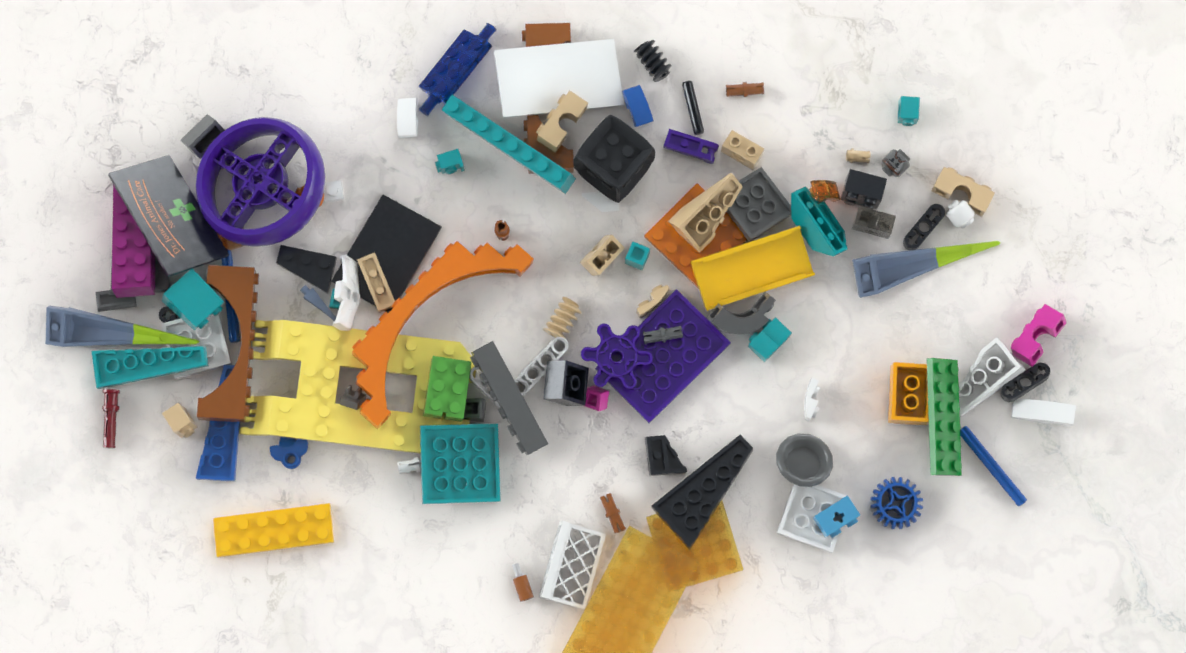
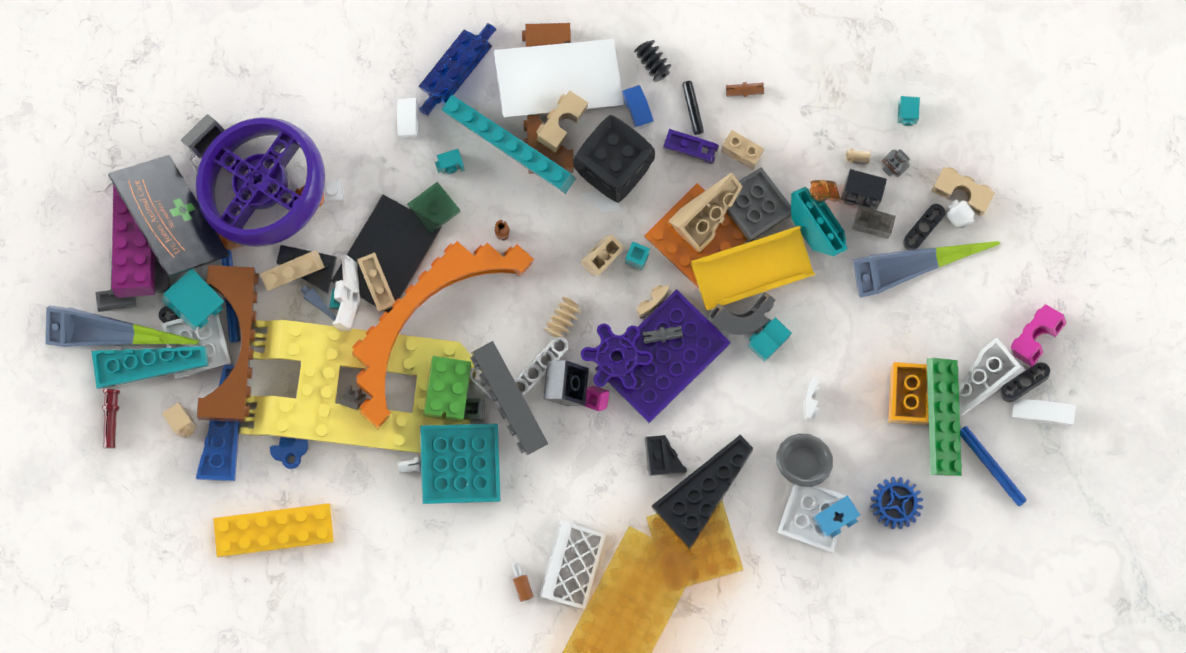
dark orange pin [600,493,626,534] -> none
none -> tan arch [260,250,325,291]
none -> clear green plate [407,182,461,234]

